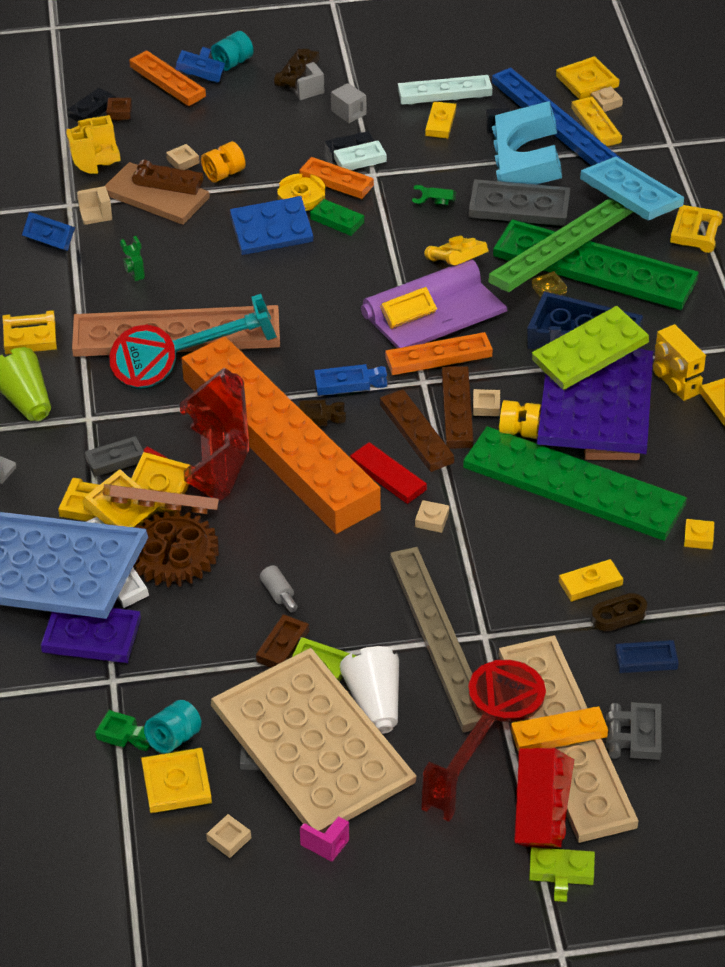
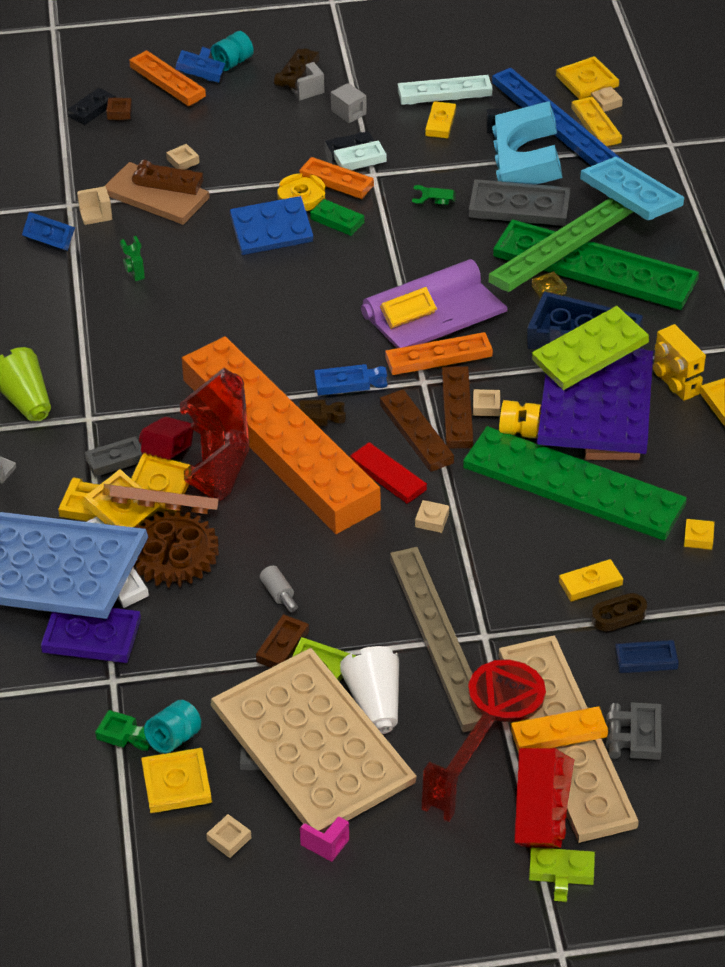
yellow plate [3,310,57,354] -> none
yellow brick [66,115,121,173] -> none
nougat plate [72,305,280,357] -> none
teal piece [109,294,277,389] -> none
light orange wheel [201,141,246,183] -> none
yellow plate [424,236,489,265] -> none
yellow plate [670,205,723,253] -> none
none -> dark red brick [139,416,194,460]

